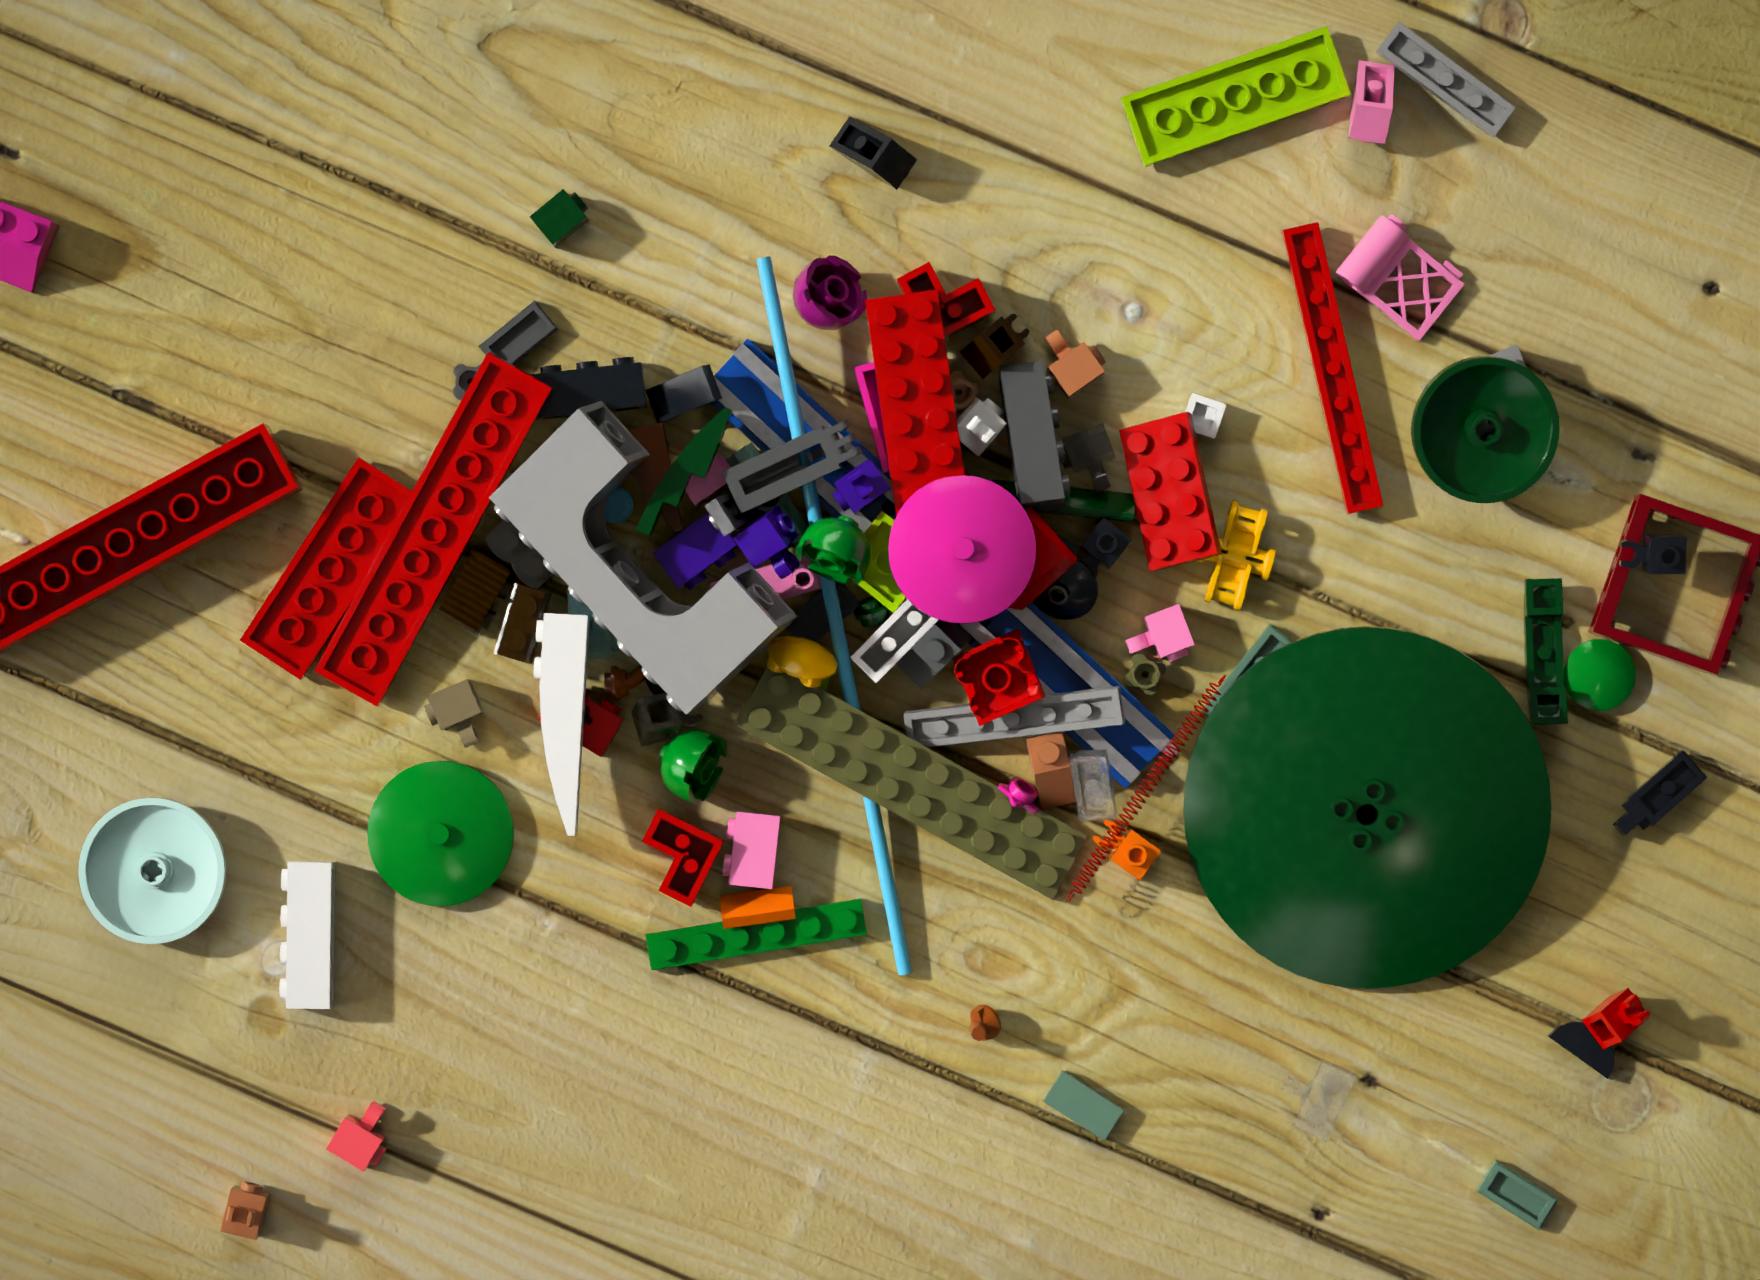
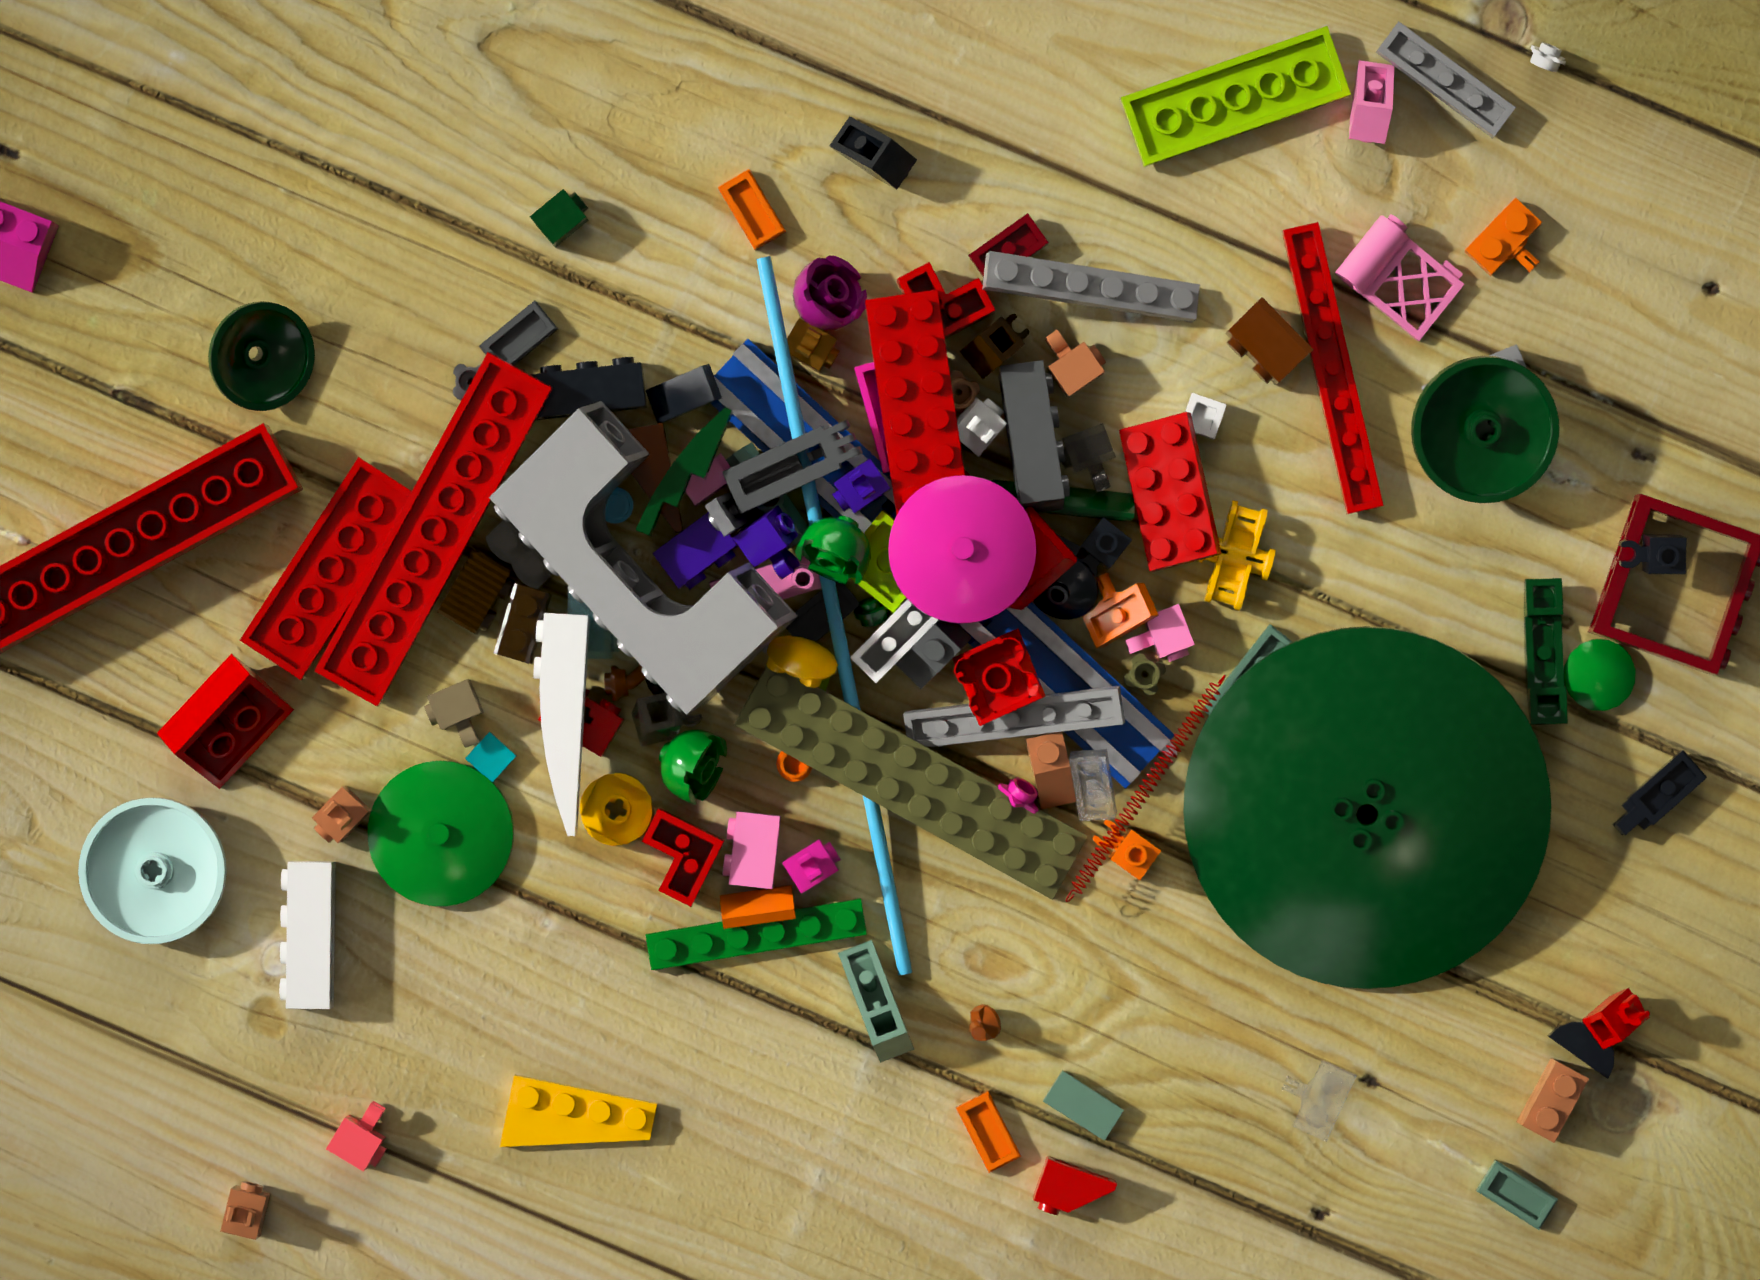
none -> red slope [157,653,294,789]
none -> dark green dish [208,301,315,411]
none -> nougat brick [312,786,371,843]
none -> teal tile [465,732,517,782]
none -> yellow wing [500,1074,658,1147]
none -> yellow plate [580,773,653,846]
none -> orange tile [718,169,786,251]
none -> orange plate [776,751,812,782]
none -> dark pink brick [782,839,841,894]
none -> pearl gold brick [787,318,840,373]
none -> sand green slope [838,940,914,1063]
none -> orange tile [956,1091,1021,1173]
none -> dark red plate [968,213,1049,277]
none -> light grey plate [982,251,1200,322]
none -> red slope [1033,1156,1117,1216]
none -> orange plate [1082,573,1159,648]
none -> reddish brown slope [1225,297,1314,385]
none -> orange plate [1465,198,1542,276]
none -> nougat brick [1516,1058,1589,1143]
none -> white plate [1530,42,1566,72]

